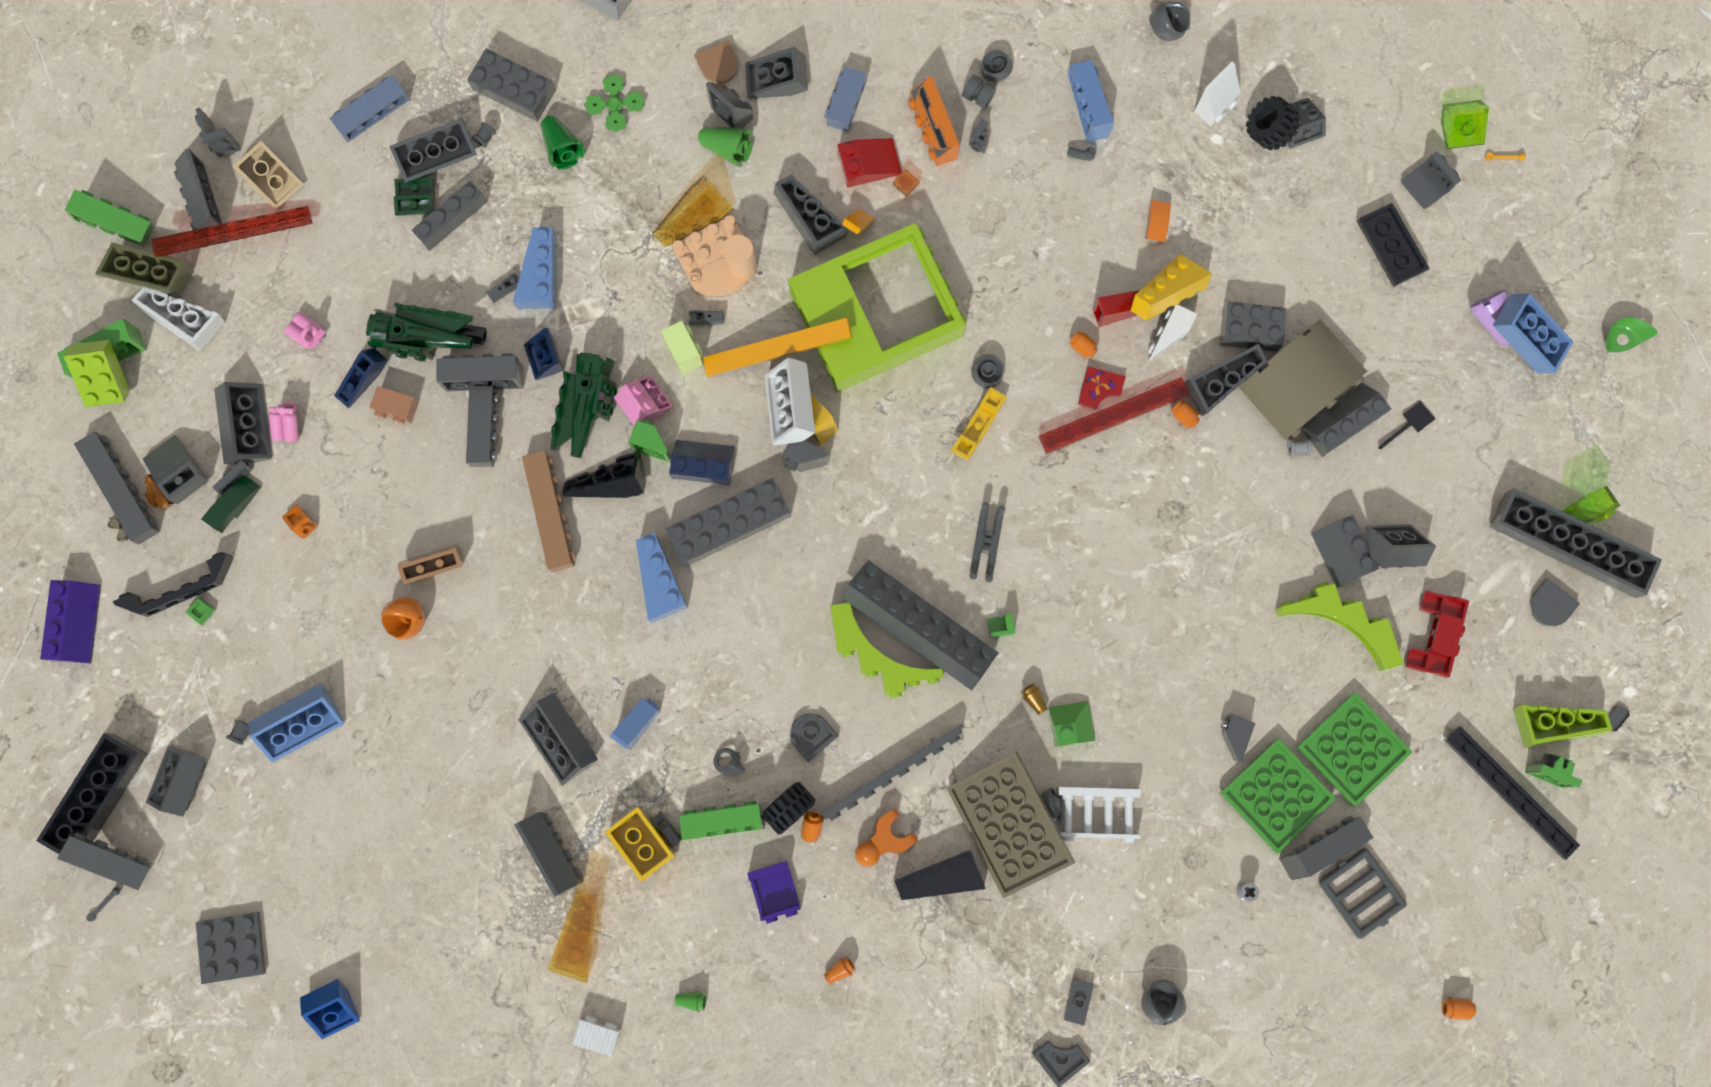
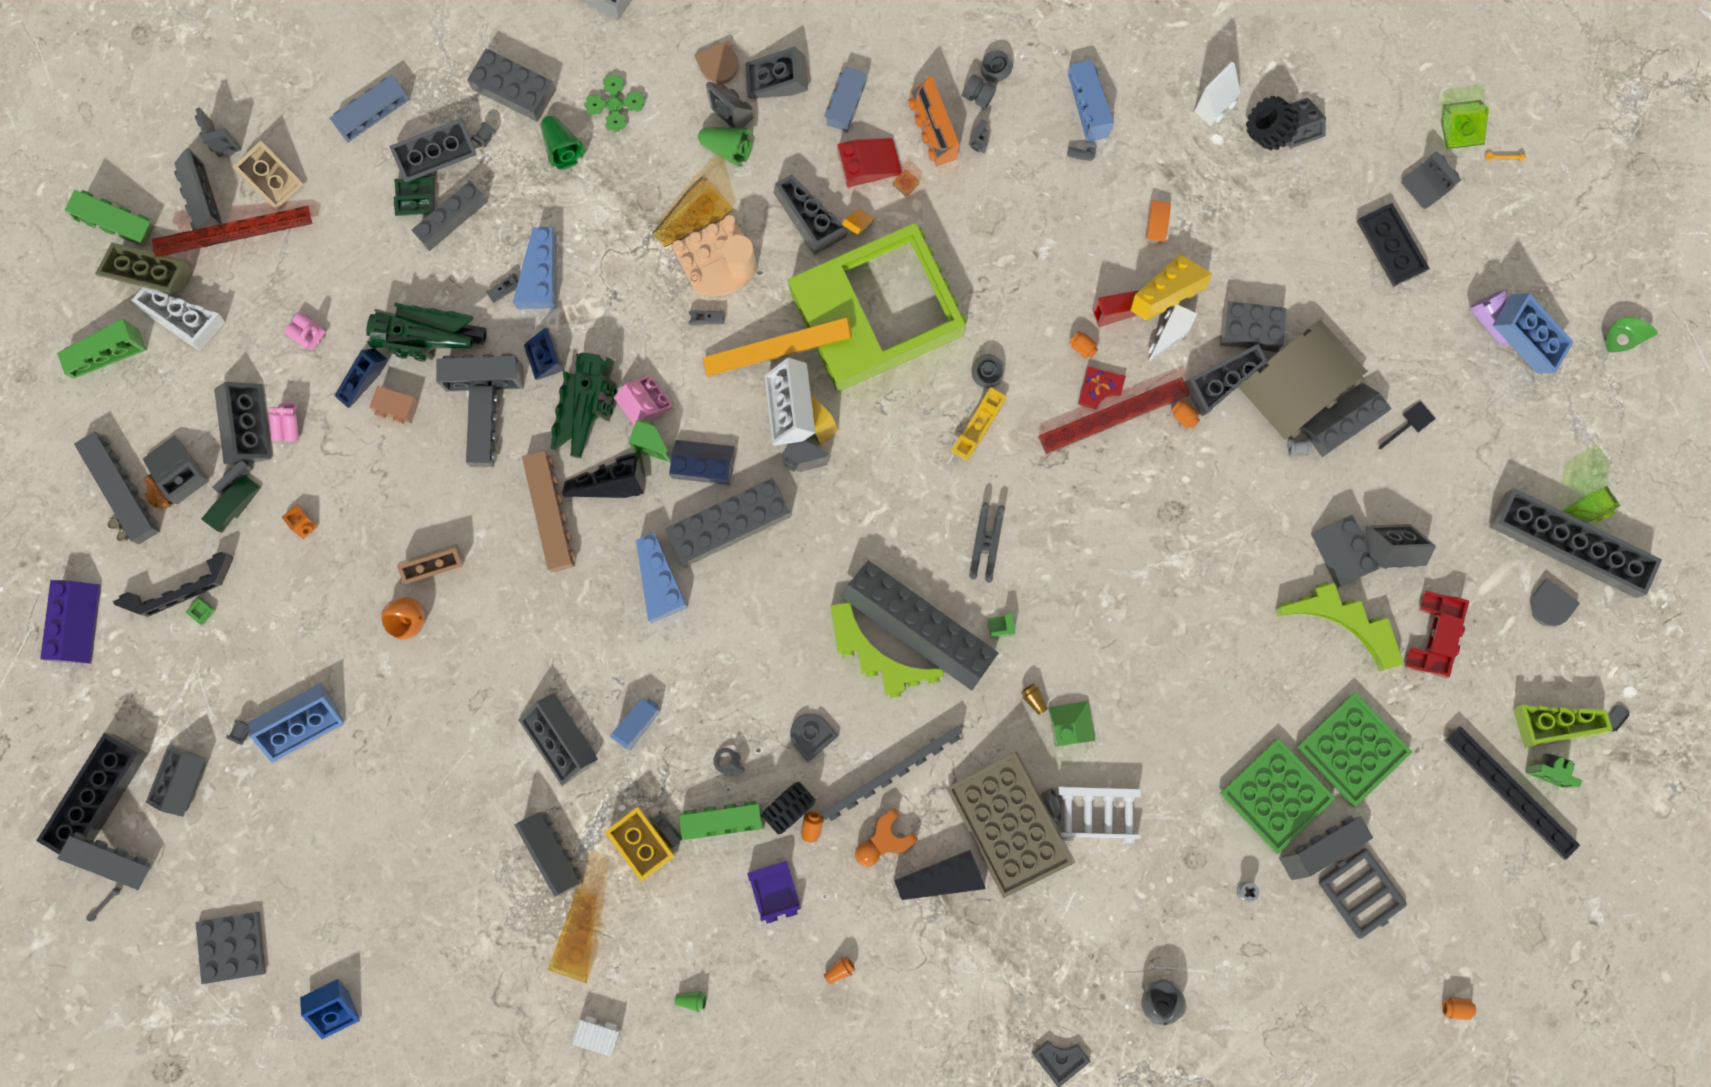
lime brick [63,340,130,407] -> none
yellowish green brick [661,321,704,375] -> none
dark grey plate [1063,979,1094,1026] -> none
dark grey piece [1149,1,1190,41] -> none
dark grey slope [1221,714,1256,762] -> none

